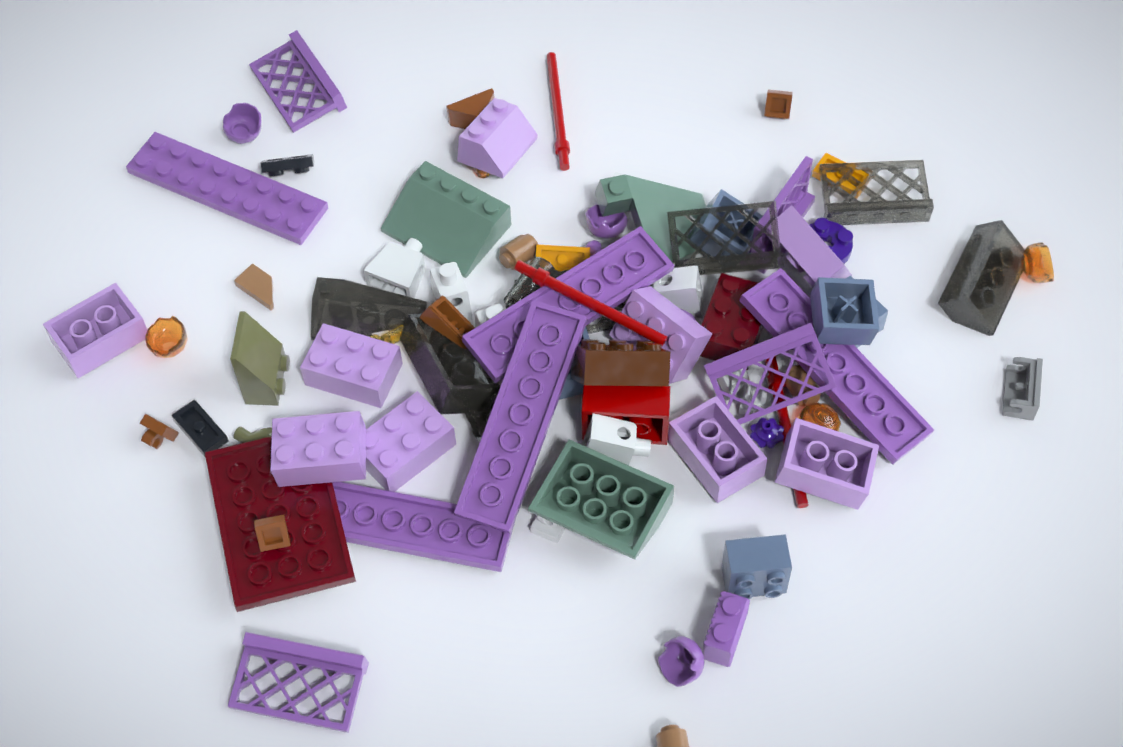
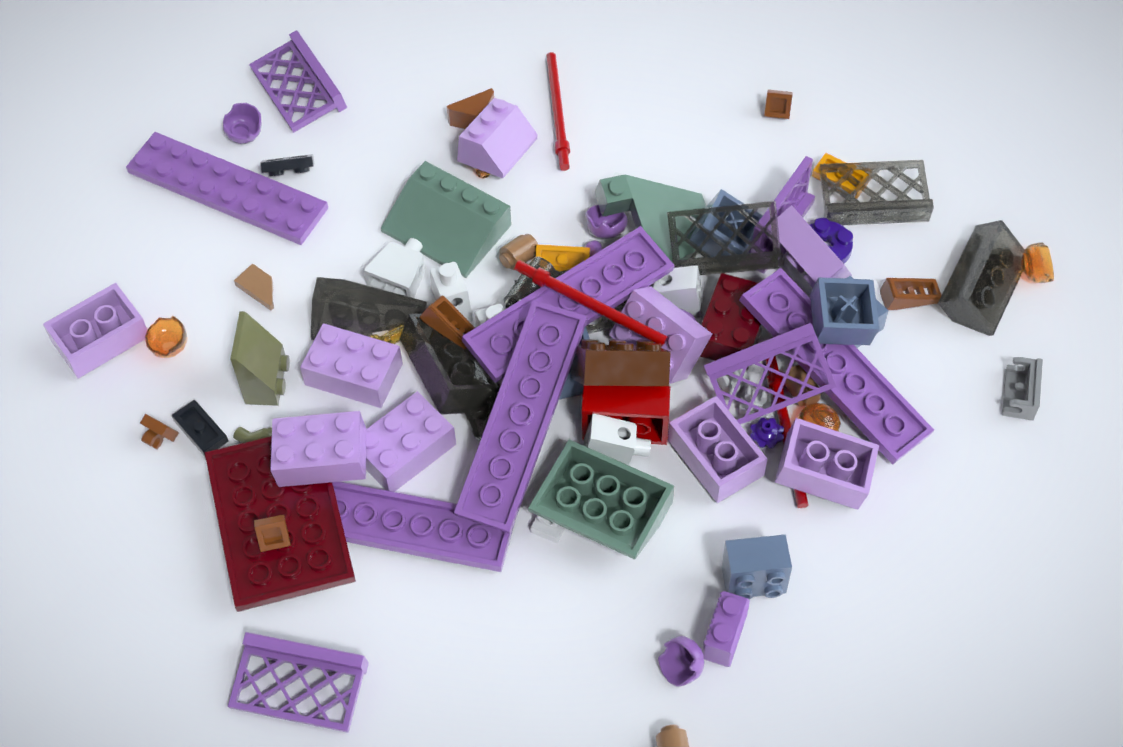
none -> dark orange slope [880,278,943,310]

